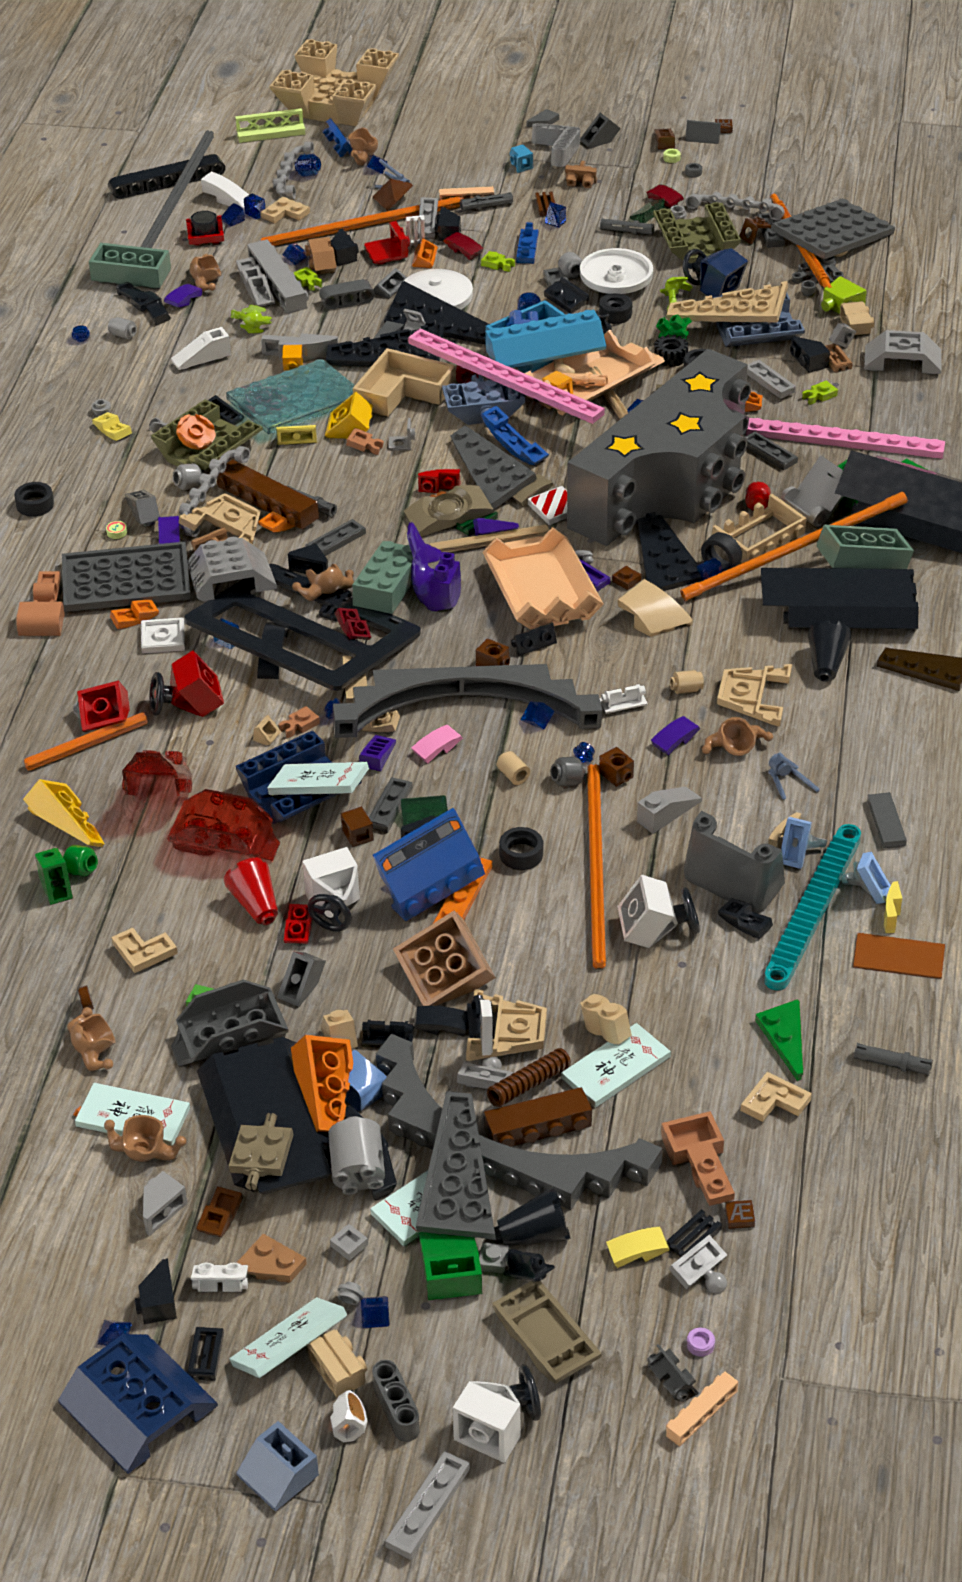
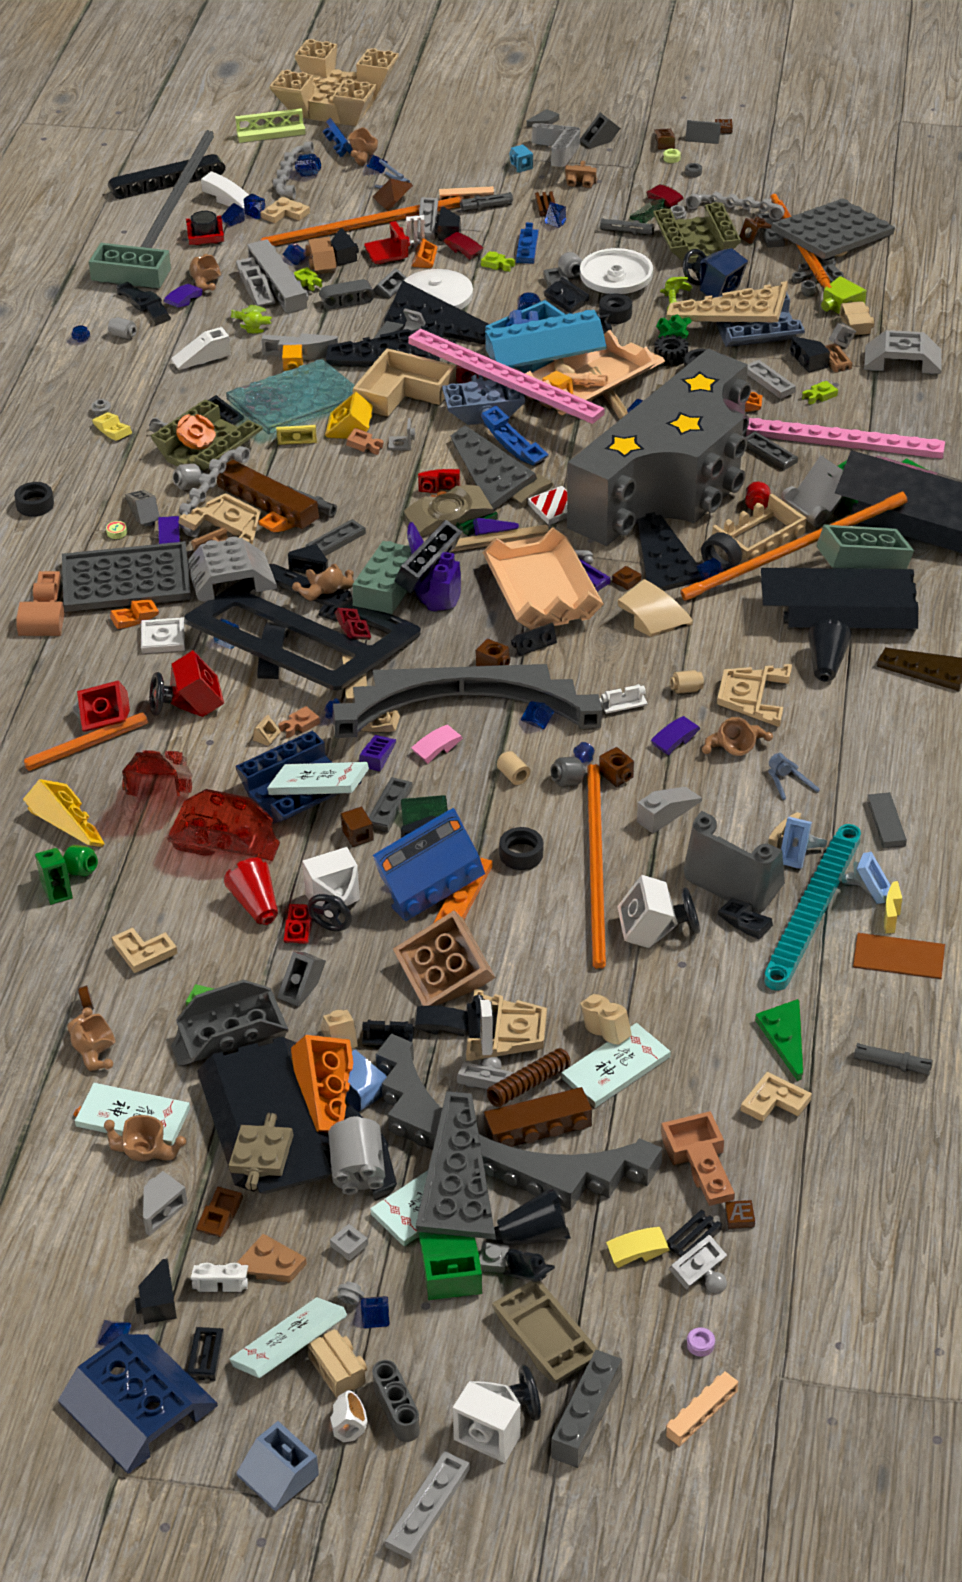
dark grey hinge [647,1344,699,1402] -> none
none -> black brick [394,520,462,593]
none -> dark grey brick [551,1350,622,1468]

